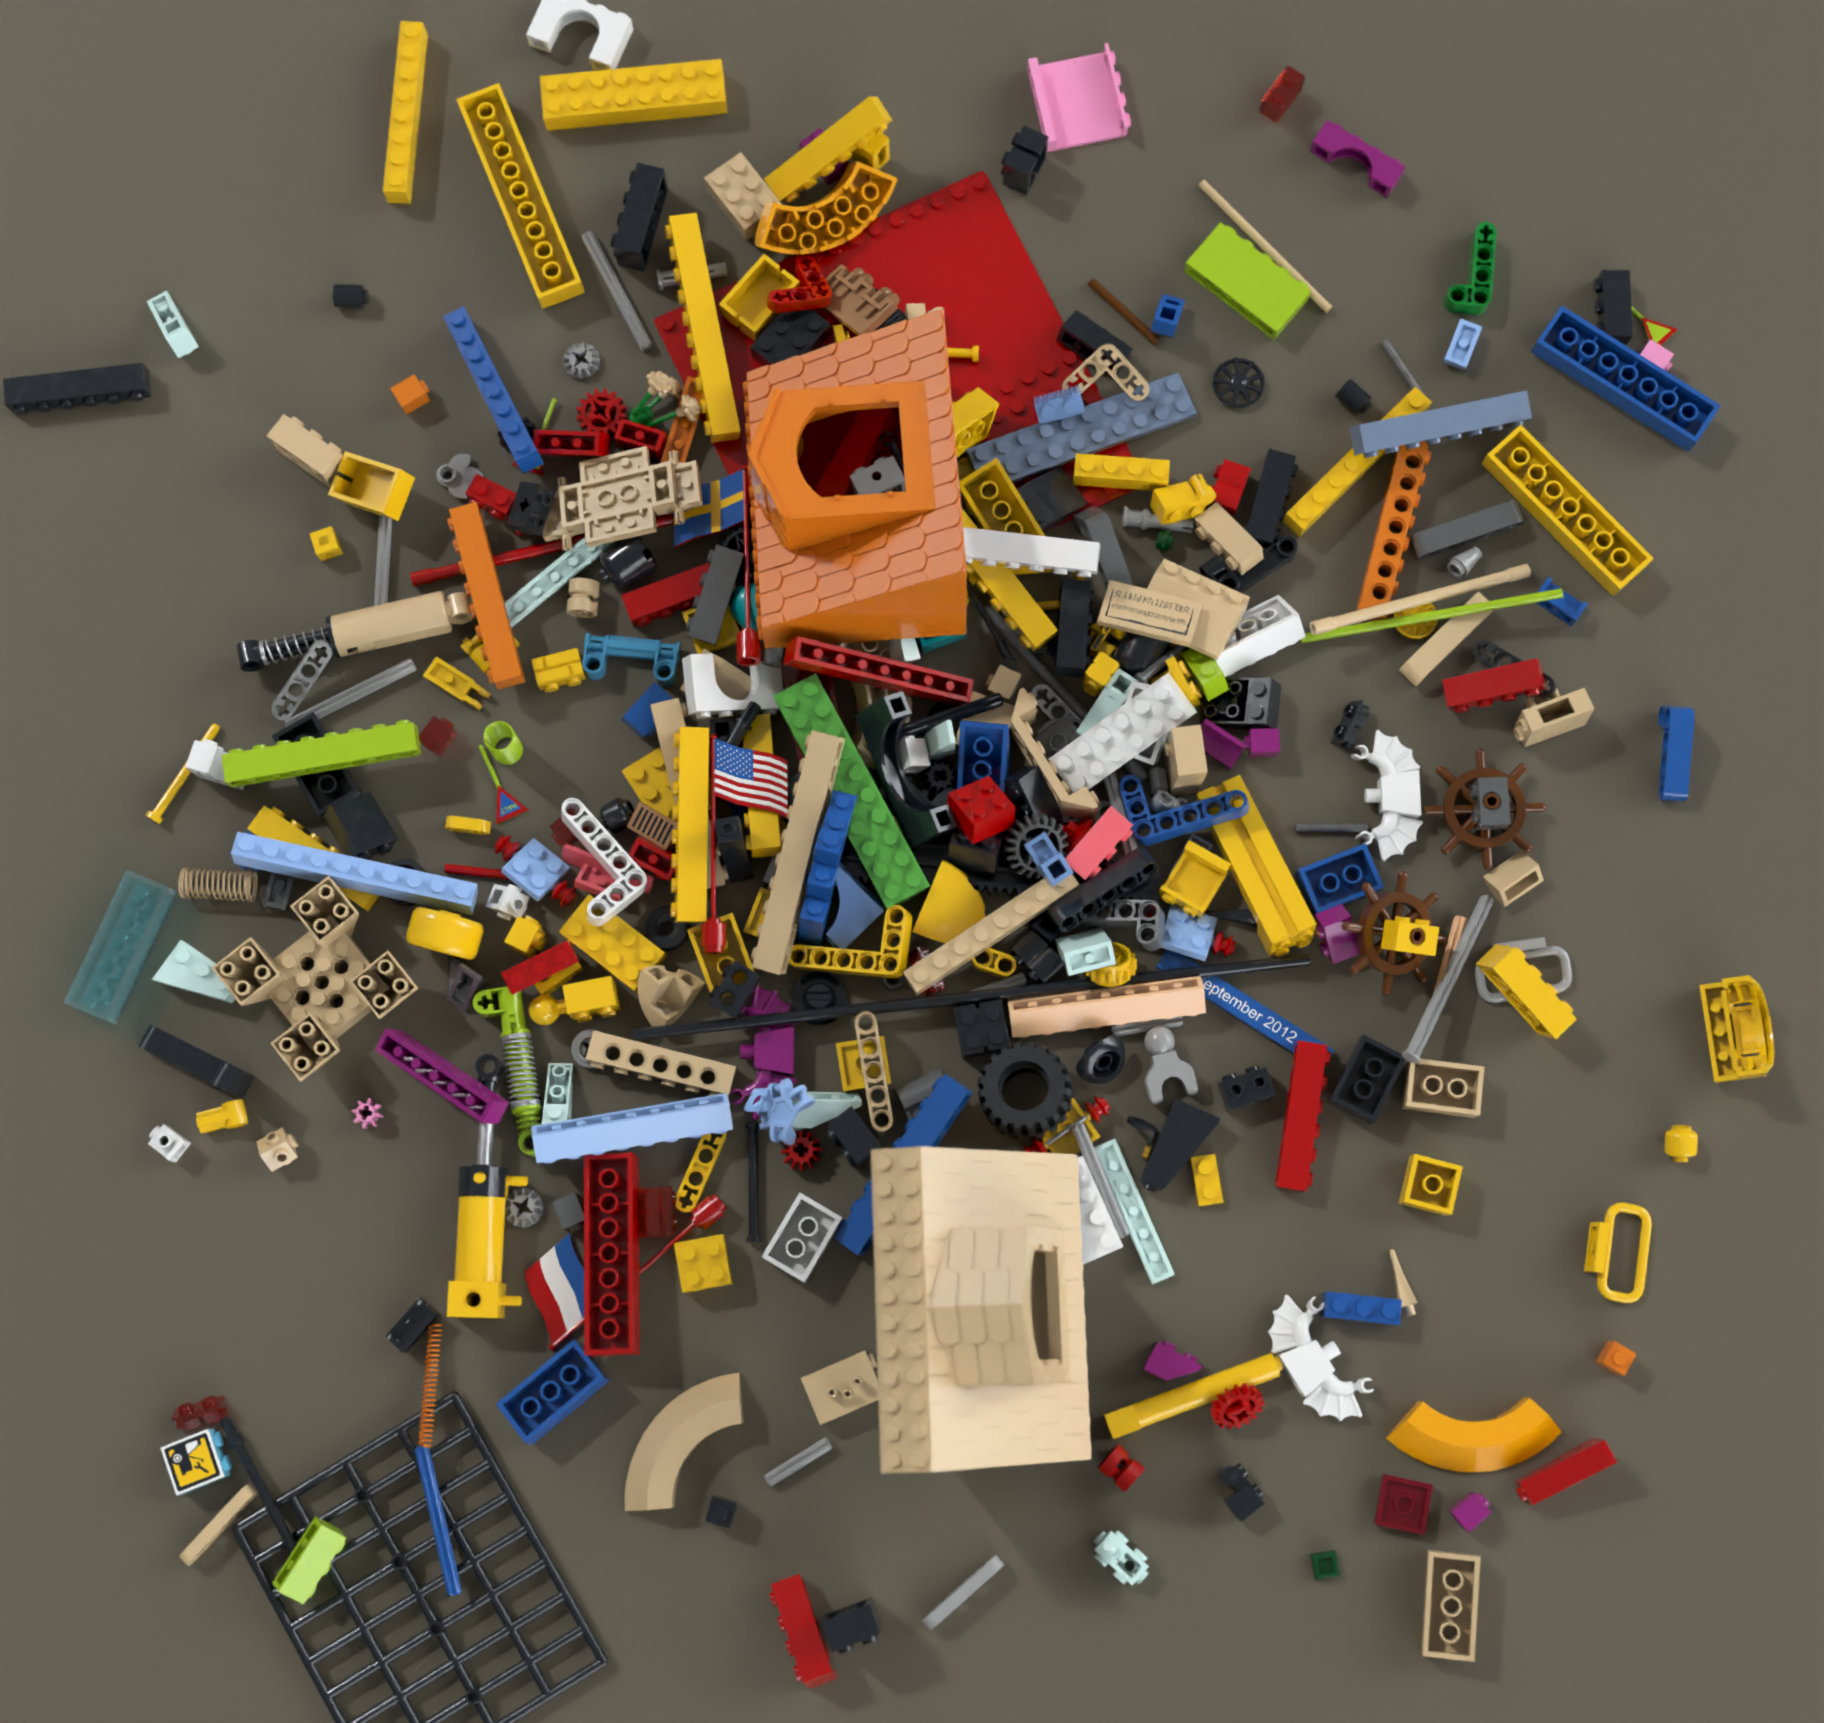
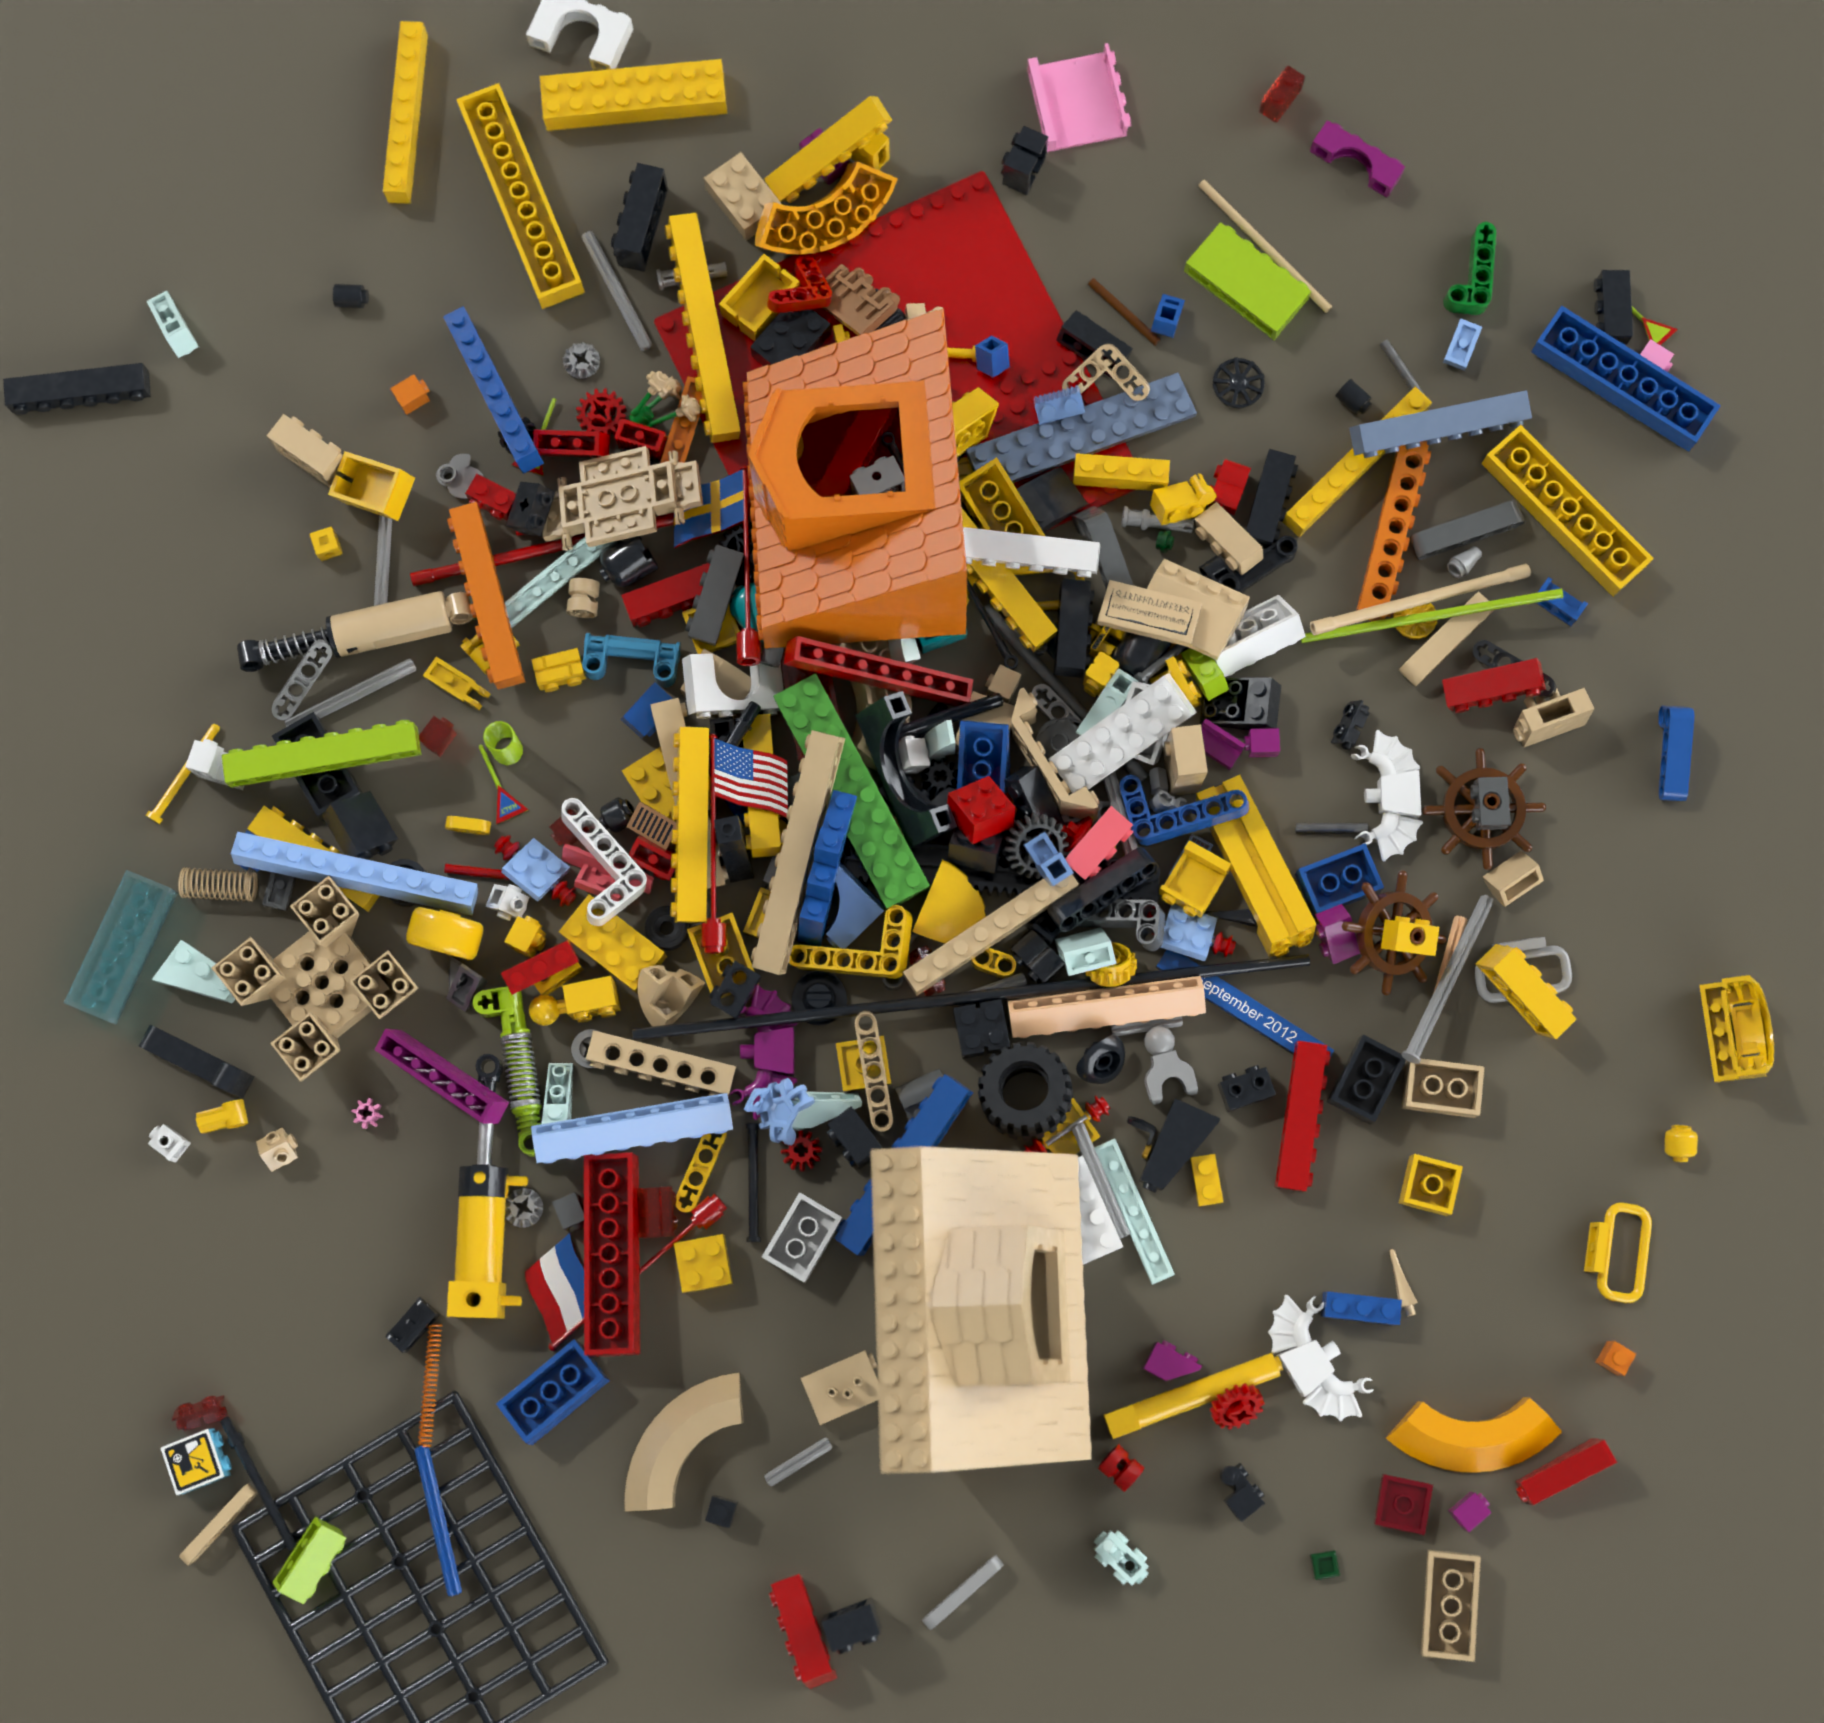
none -> blue brick [975,335,1010,378]

